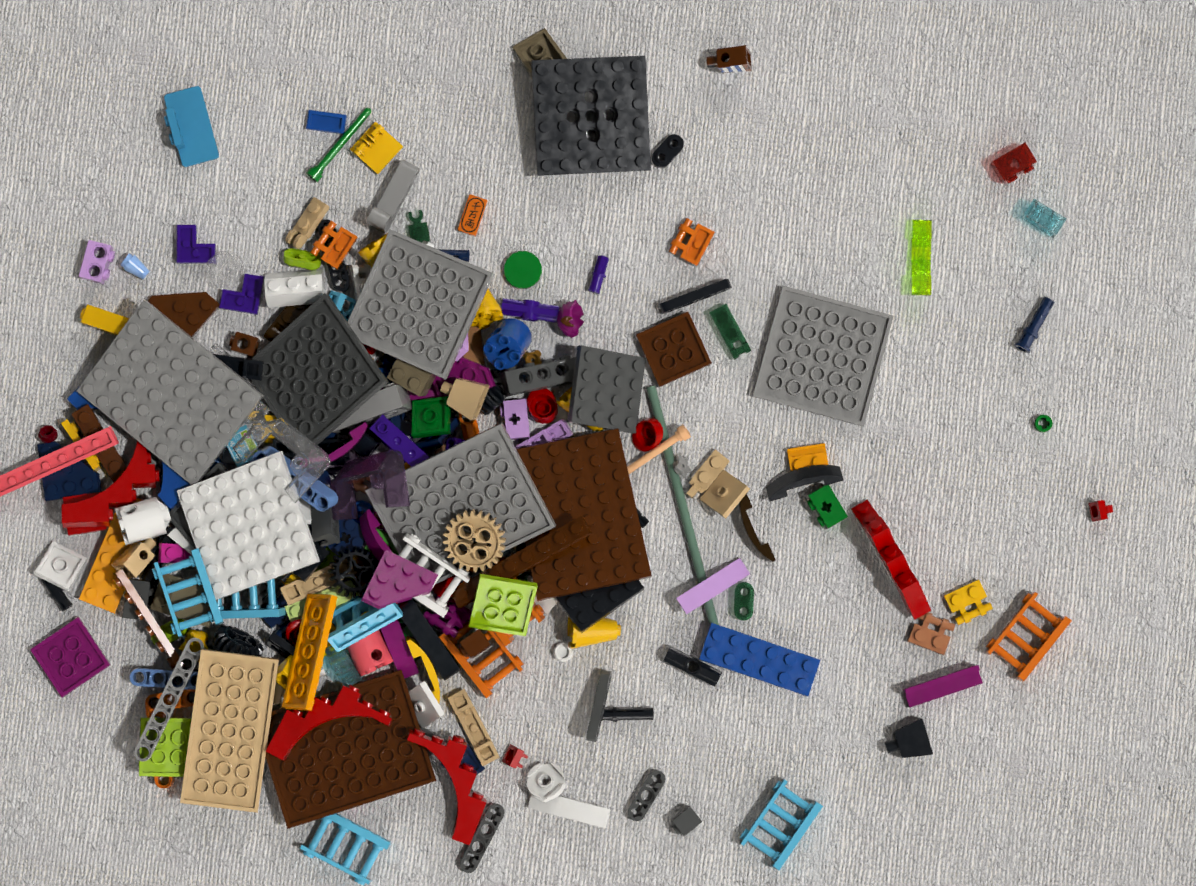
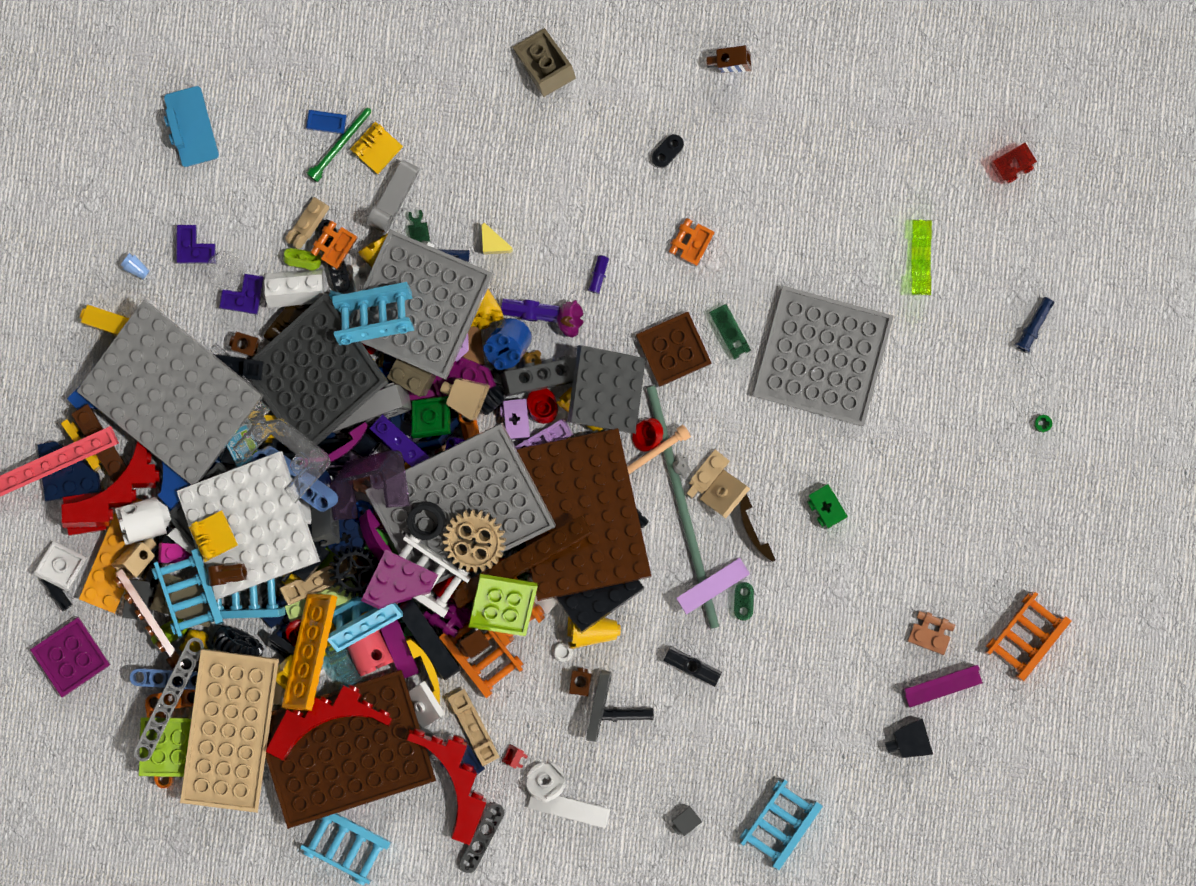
dark red plate [38,425,58,443] -> none
lavender brick [79,240,115,285] -> none
reddish brown plate [148,292,220,338] -> none
orange tile [458,194,488,237] -> none
green tile [504,251,542,289] -> none
black plate [531,56,651,176] -> none
dark grey beam [628,770,666,821] -> none
black beam [659,279,732,314] -> none
blue plate [699,623,820,696] -> none
black slope [766,465,844,502] -> none
light orange plate [787,443,828,472] -> none
red arch [851,499,931,620] -> none
yellow plate [944,580,993,625] -> none
clear light blue brick [1021,199,1066,238] -> none
red tile [1089,500,1113,522] -> none
none -> yellow hinge [189,510,238,562]
none -> reddish brown piece [207,563,247,586]
none -> medium azure fence [332,282,414,345]
none -> black tyre [407,501,445,540]
none -> light yellow slope [482,223,513,255]
none -> reddish brown brick [569,667,592,696]

